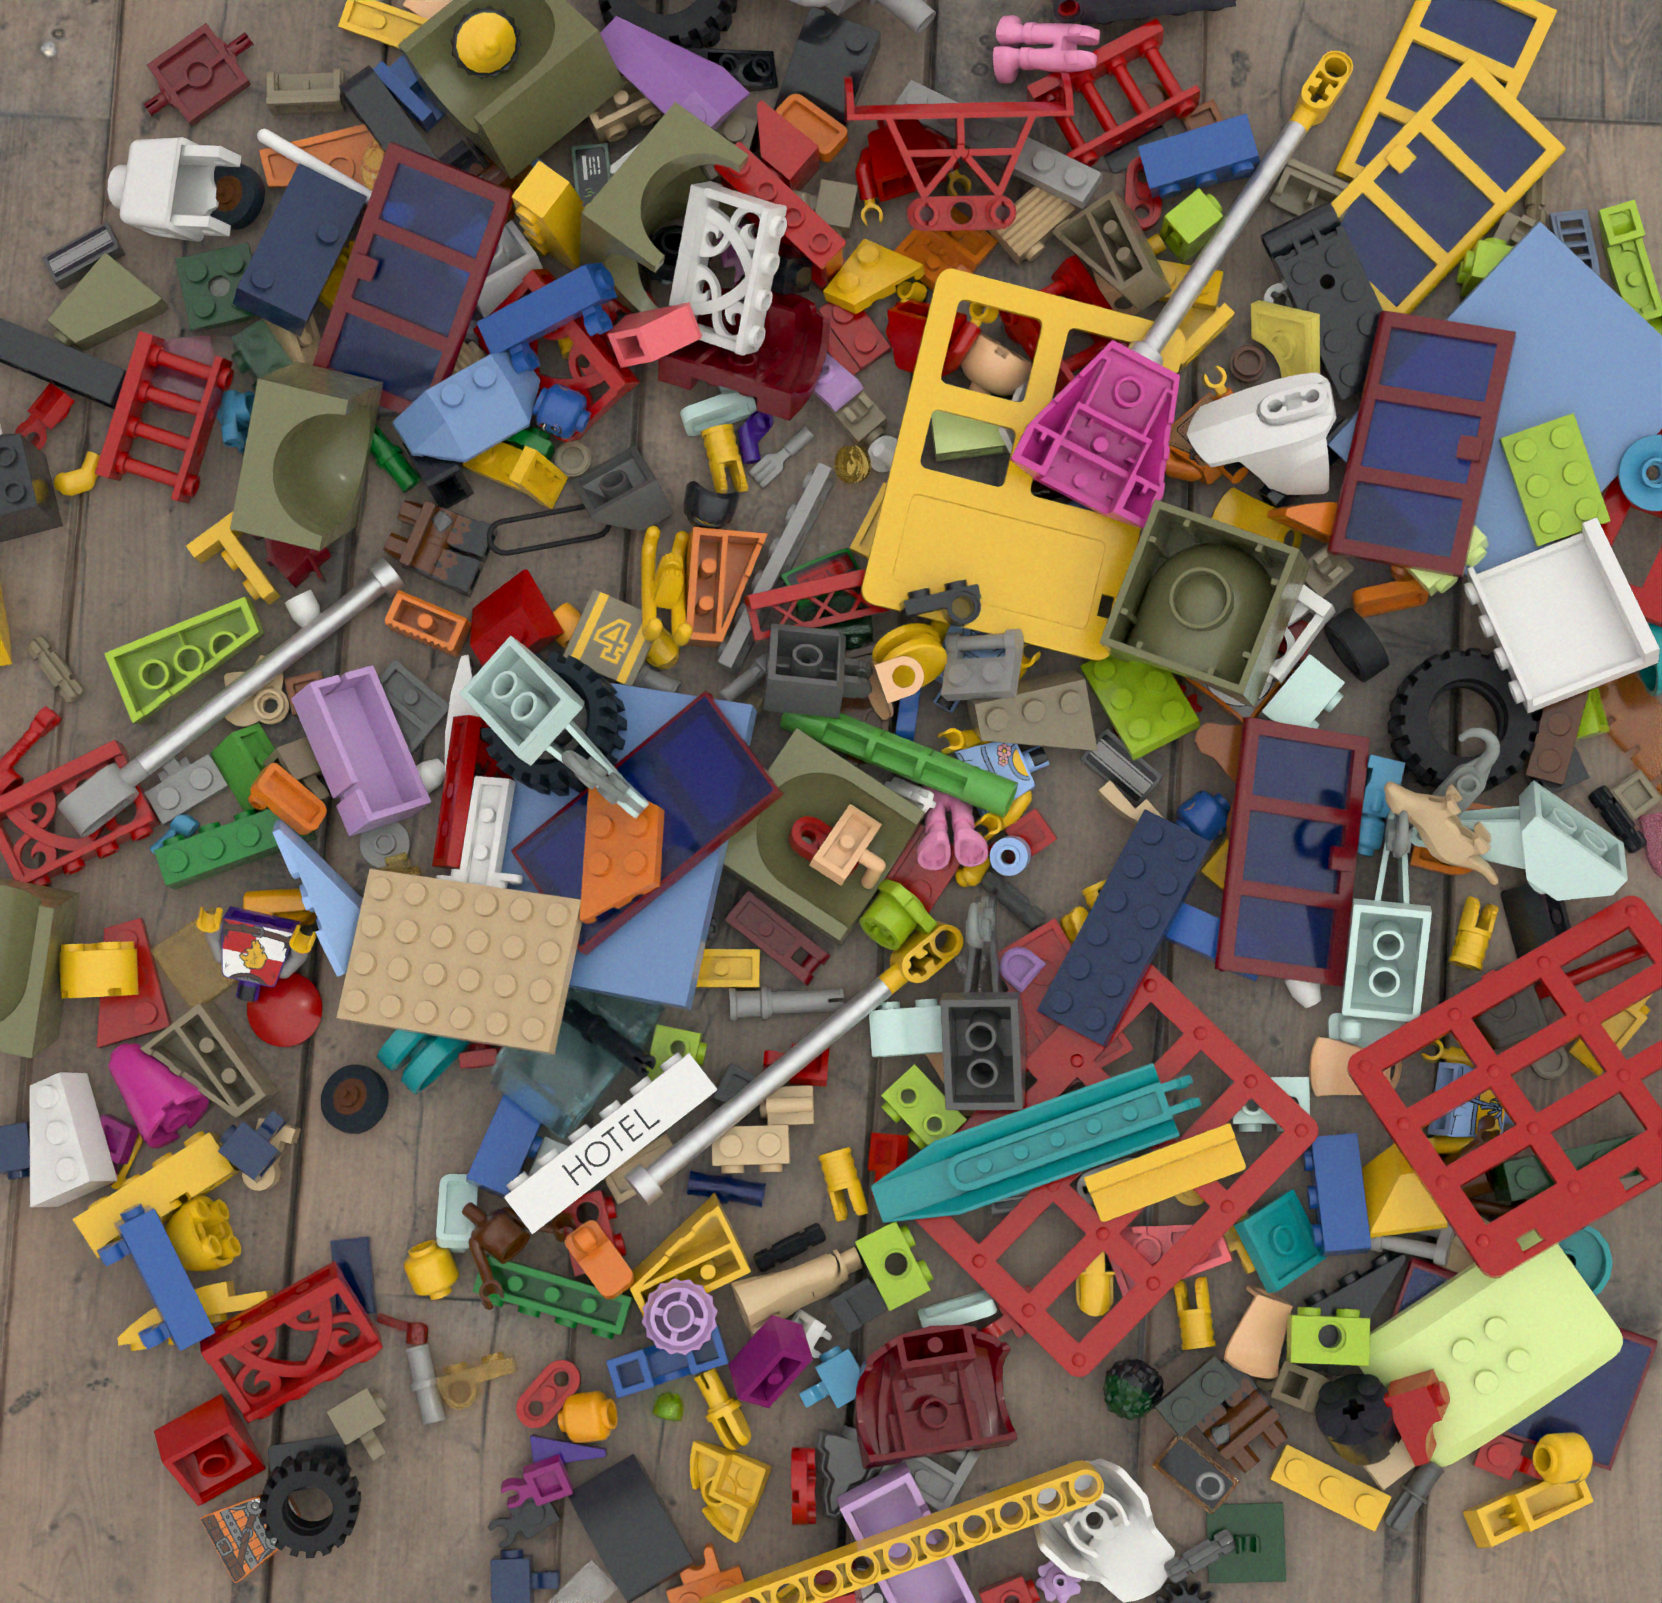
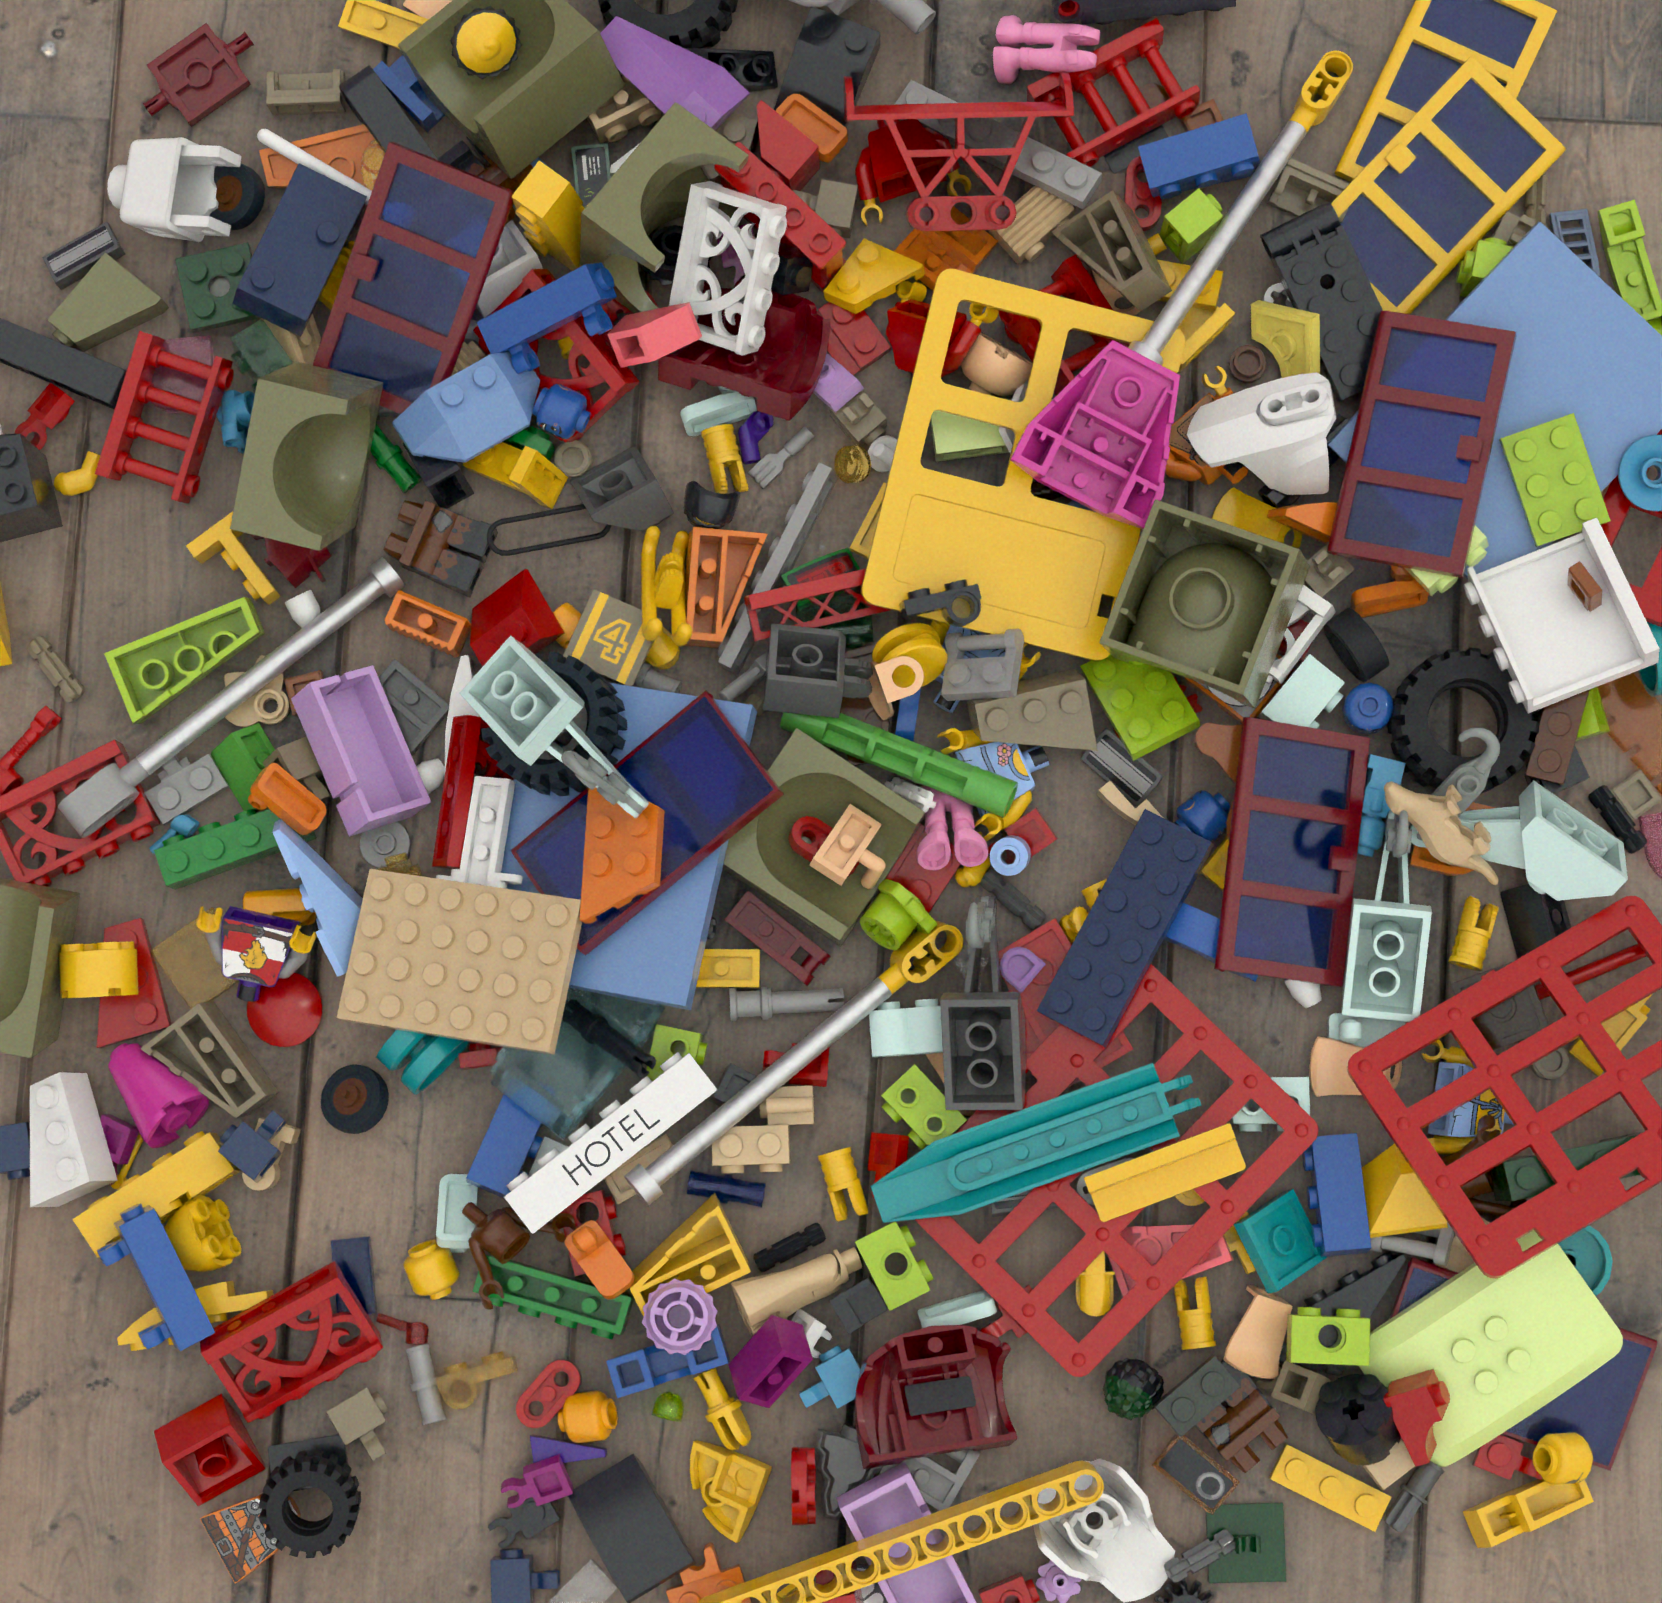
none -> black sticker [904,1376,976,1416]
none -> blue head [1342,683,1394,735]
none -> dark orange tile [1567,561,1603,612]

